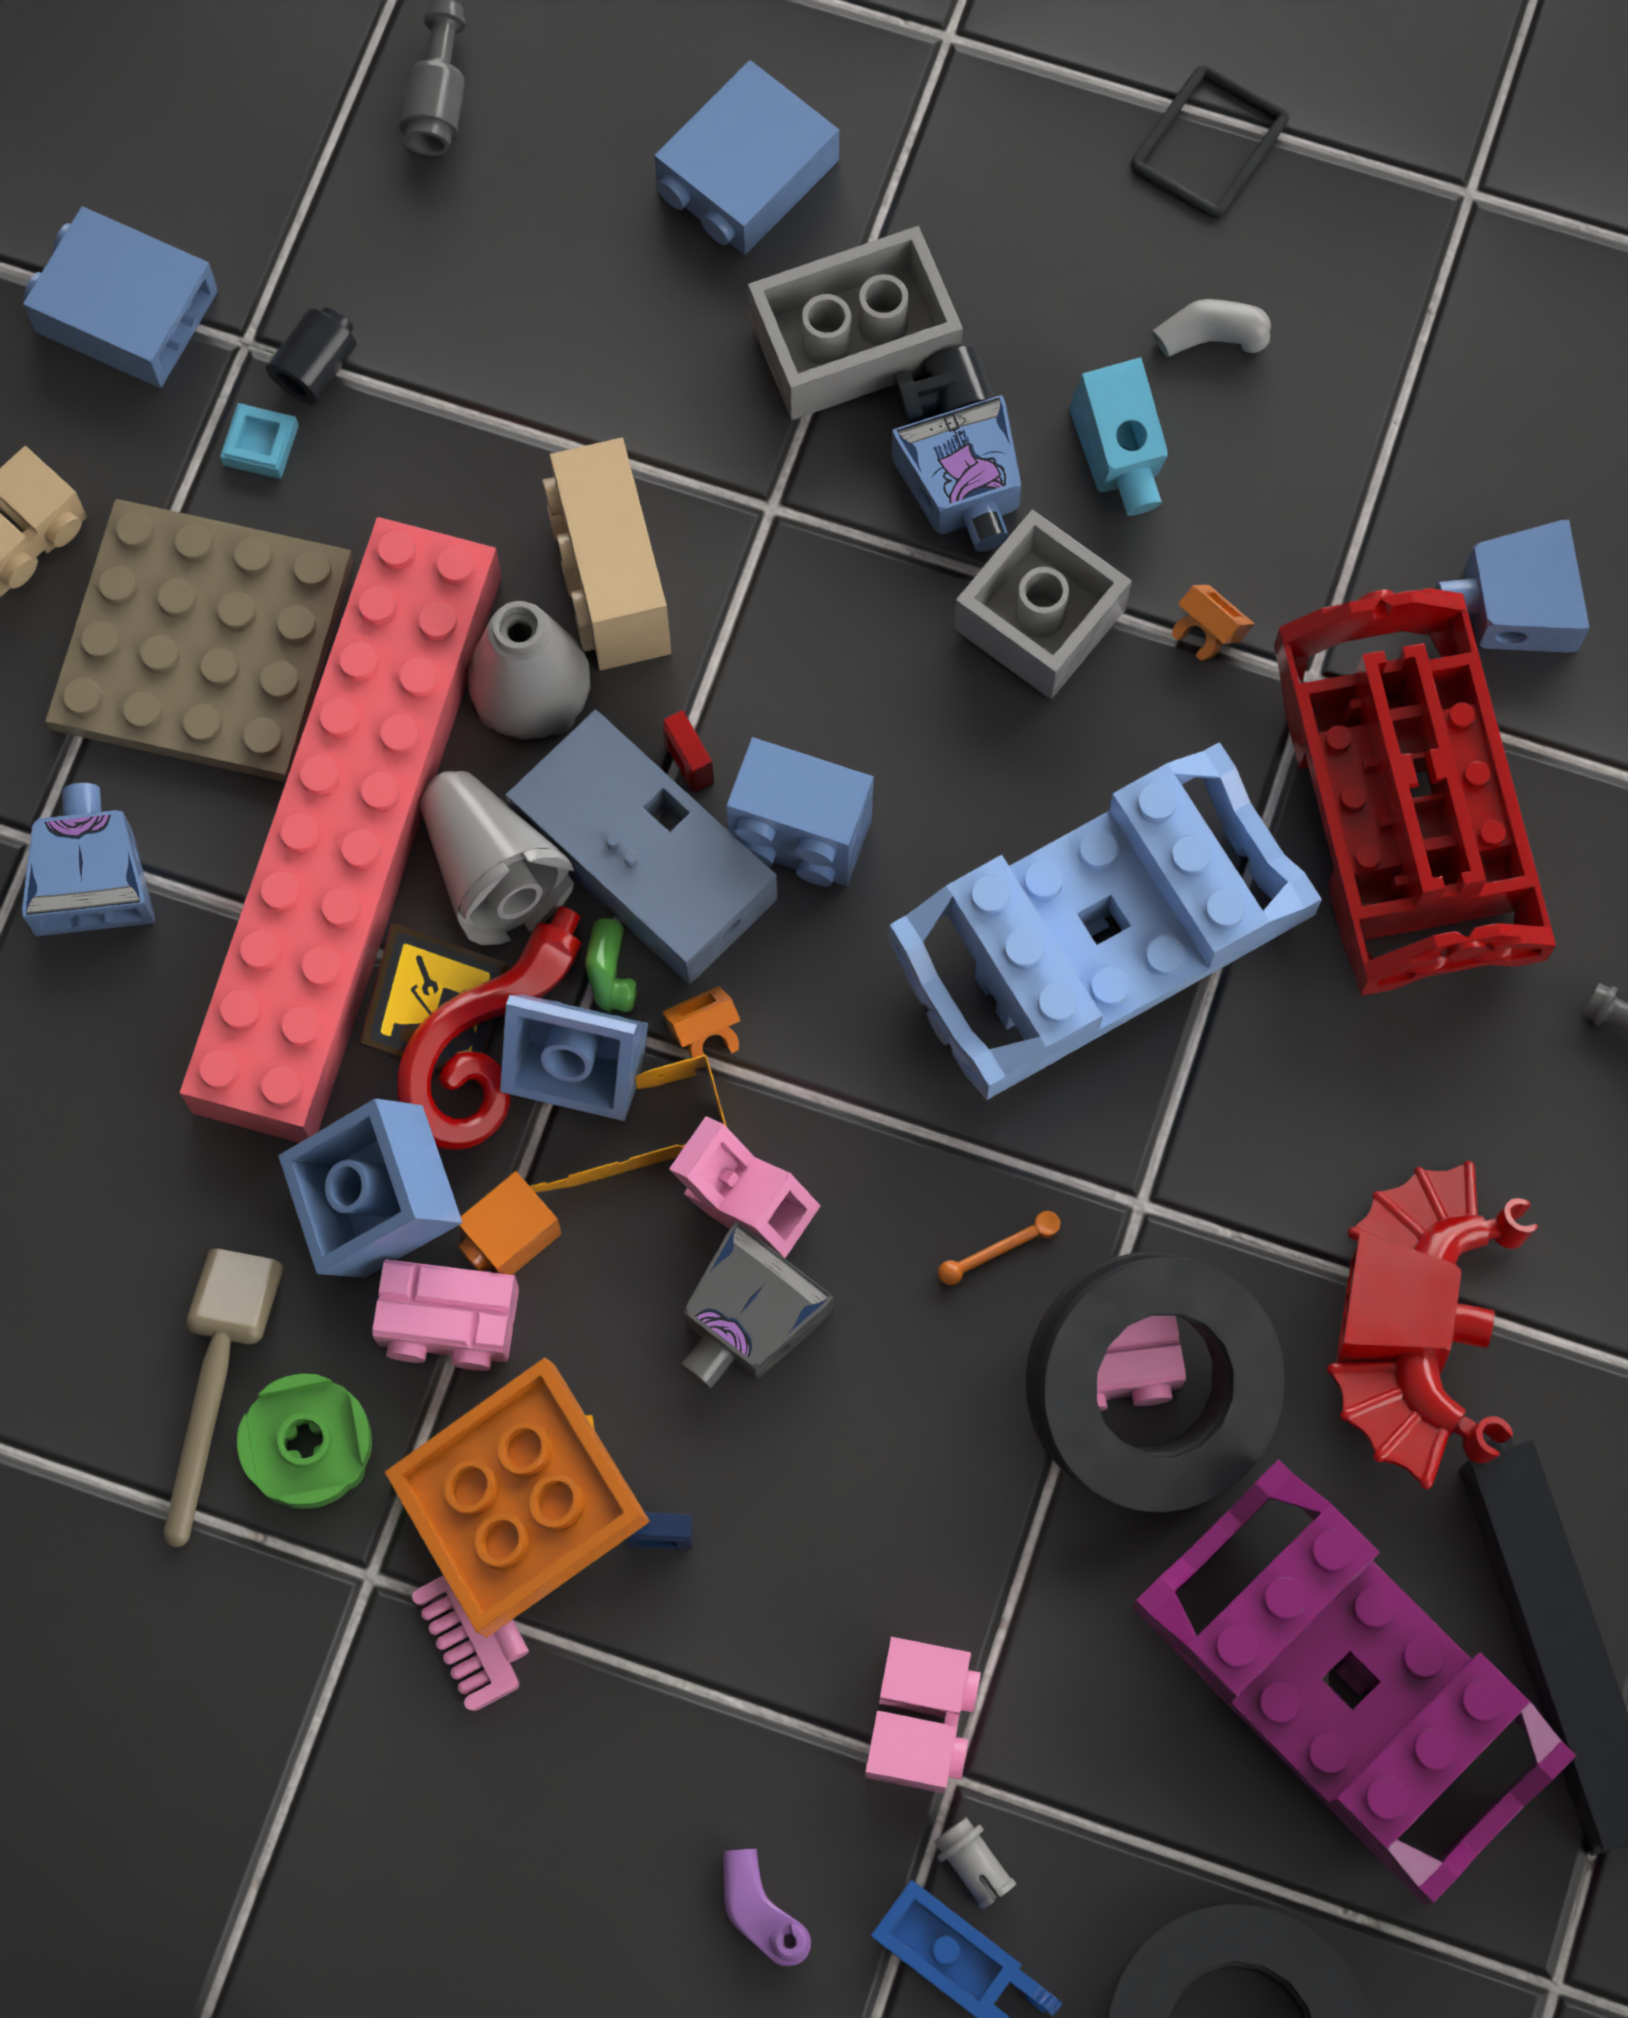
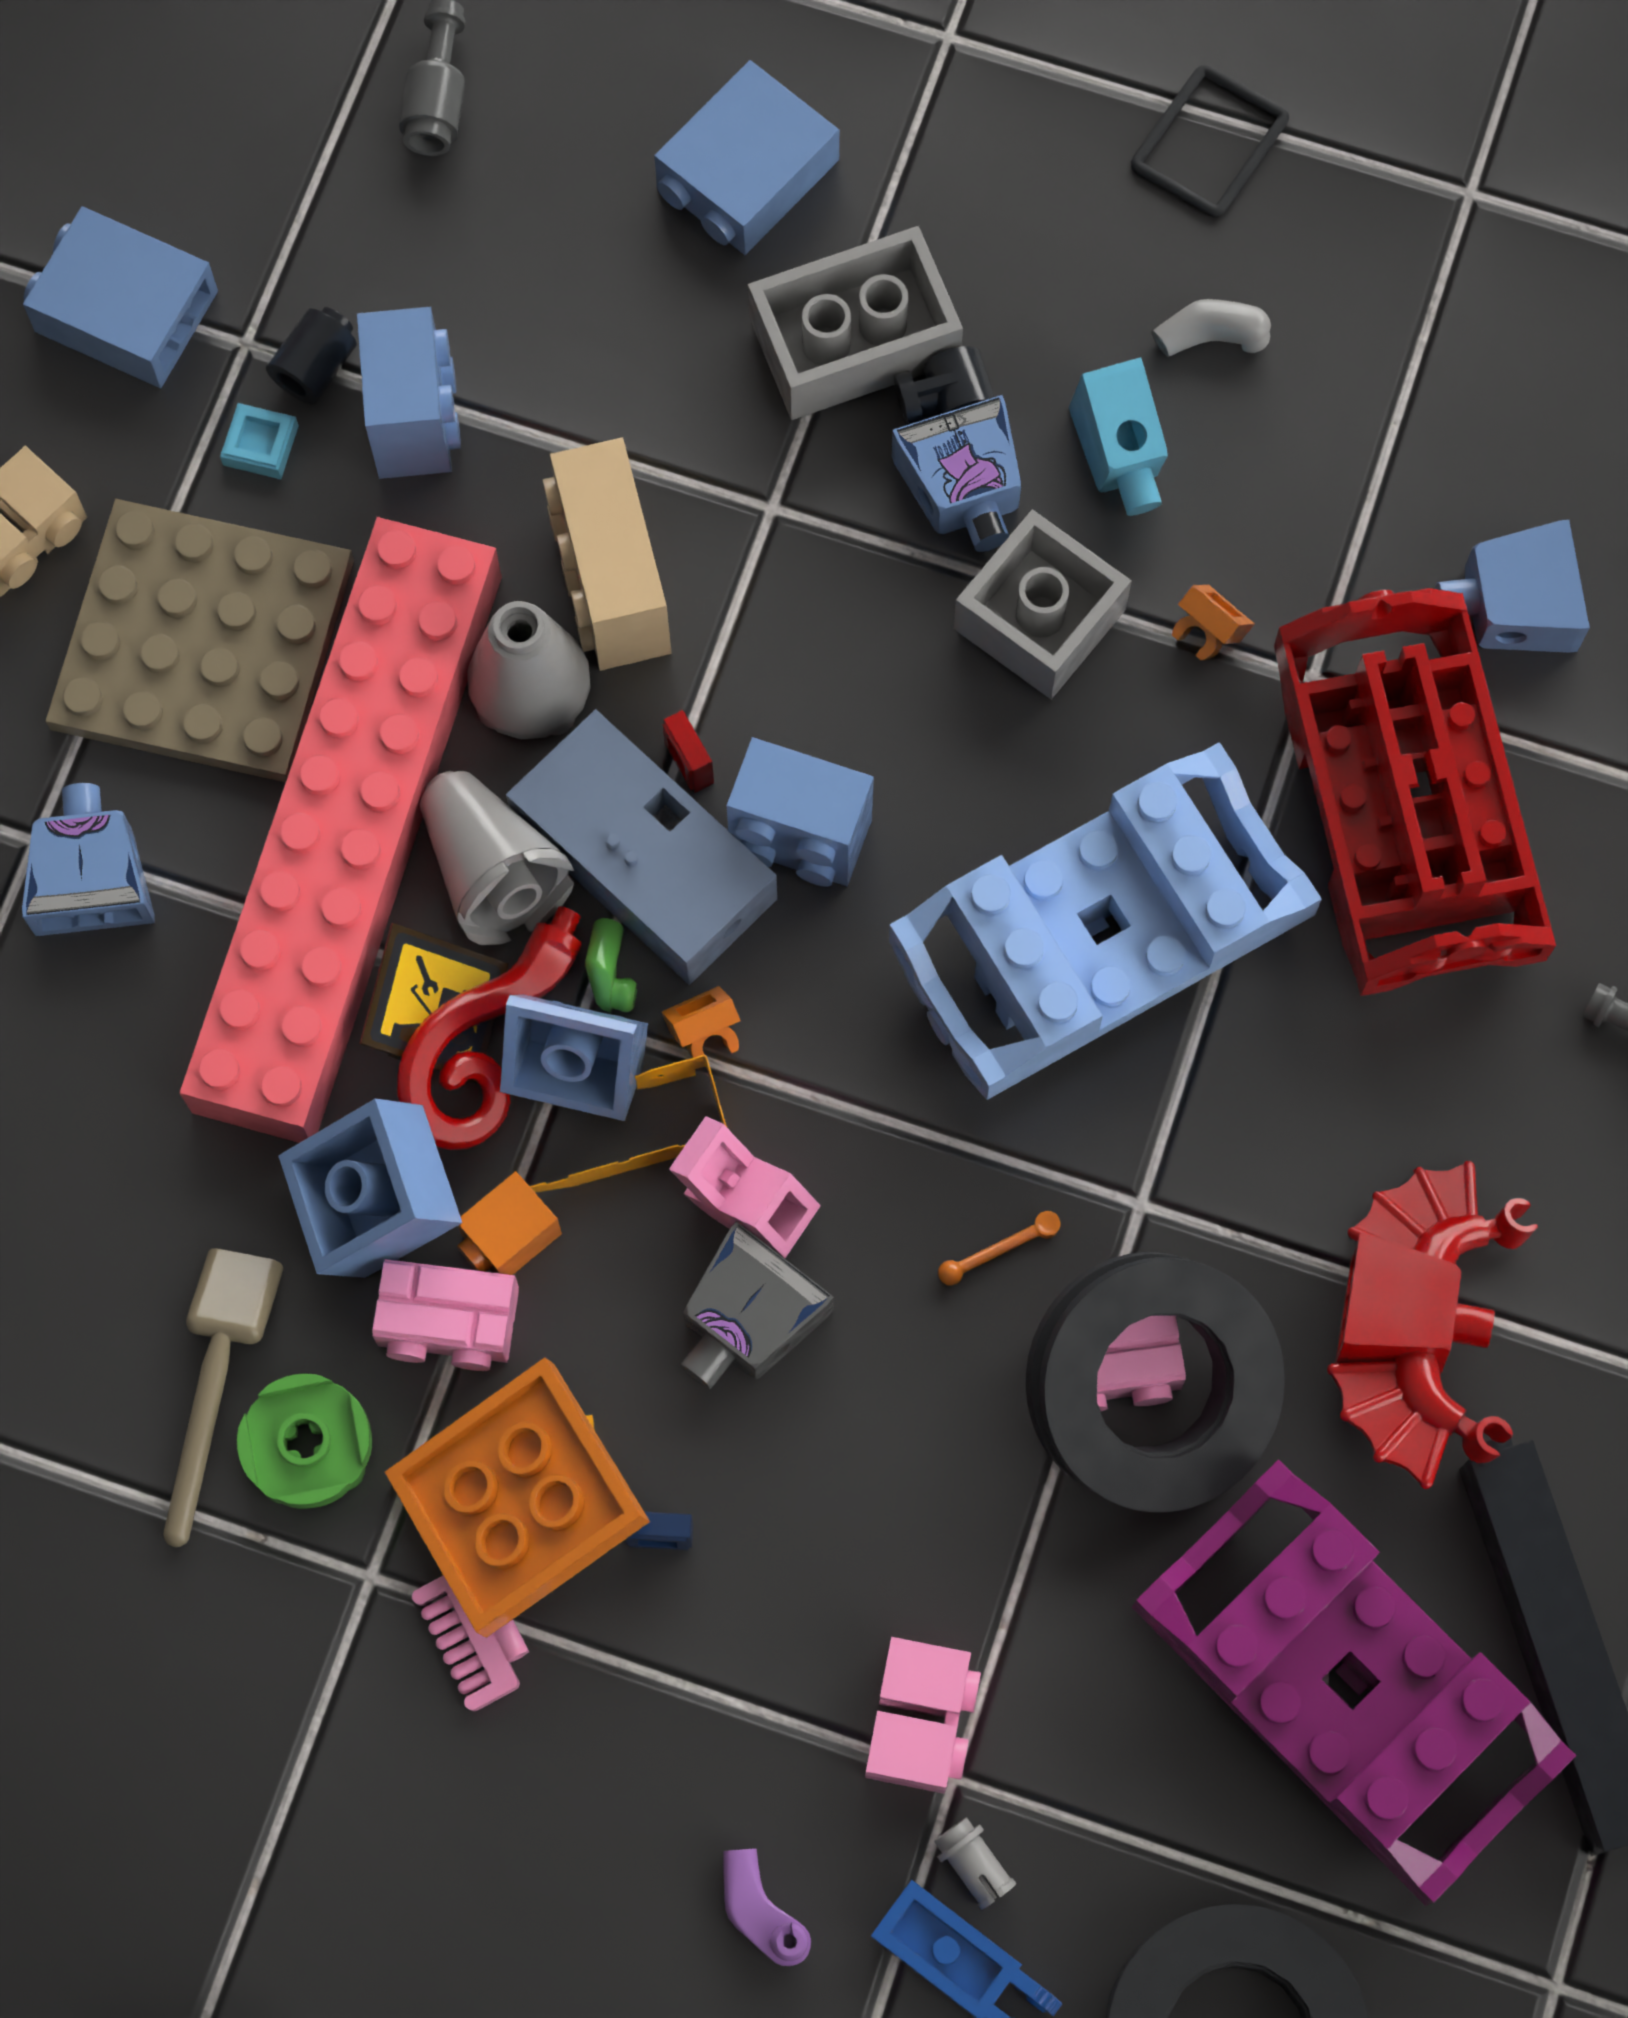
none -> medium blue brick [357,307,461,479]

